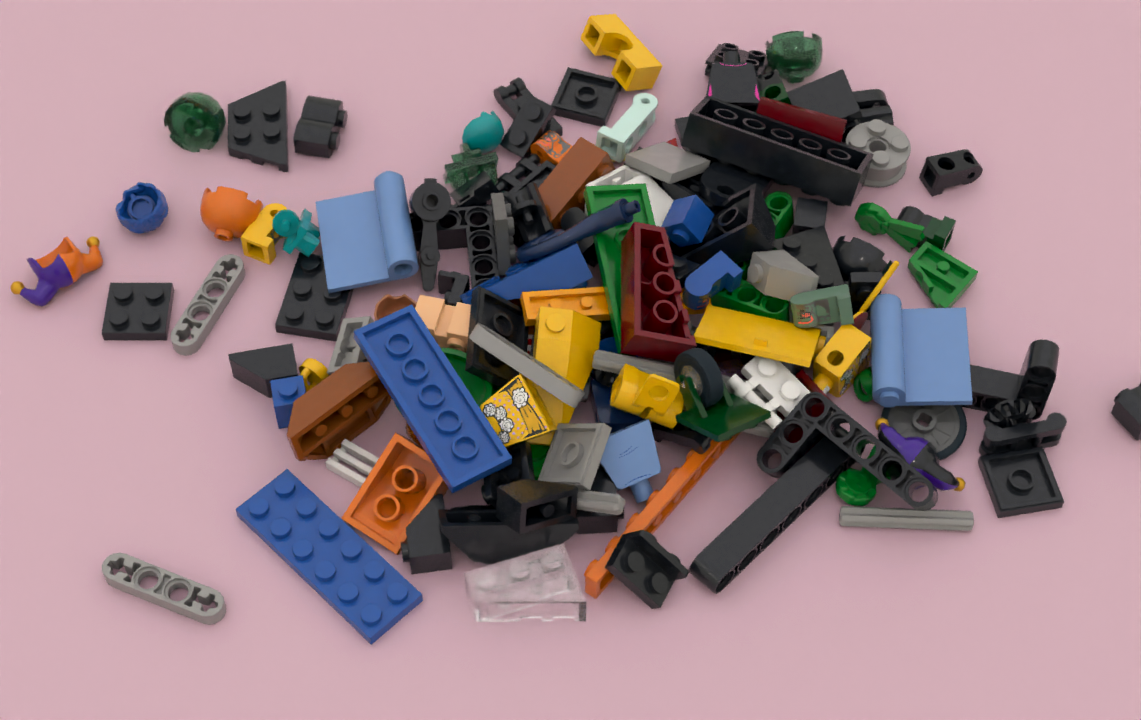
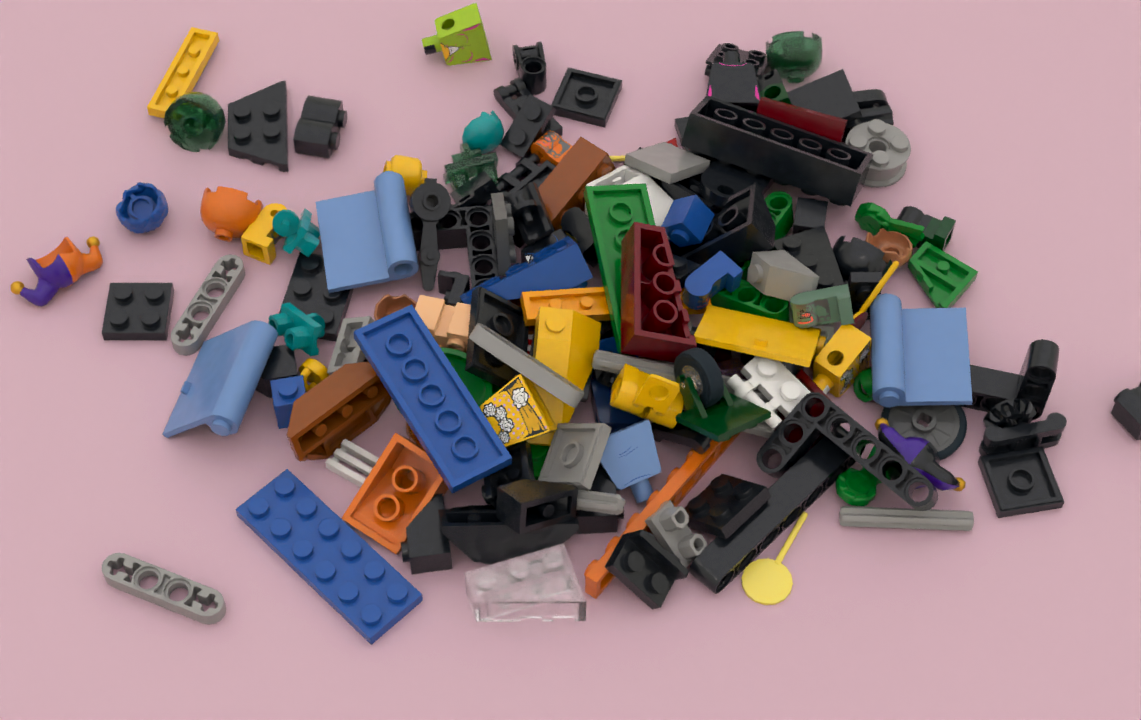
dark blue plant [516,198,641,262] -> none
yellow arch [580,14,663,91] -> none
light aqua leg [596,93,658,163] -> none
black leg [919,149,983,196] -> none
none -> yellow plate [147,27,219,121]
none -> medium blue door [162,320,278,438]
none -> teal hips [268,302,325,356]
none -> yellow head [383,155,427,196]
none -> lime torso [422,3,492,66]
none -> black piece [512,41,547,95]
none -> light grey hips [645,500,708,568]
none -> black plate [684,474,771,539]
none -> light yellow piece [741,512,808,605]
none -> nougat hair [865,228,913,268]

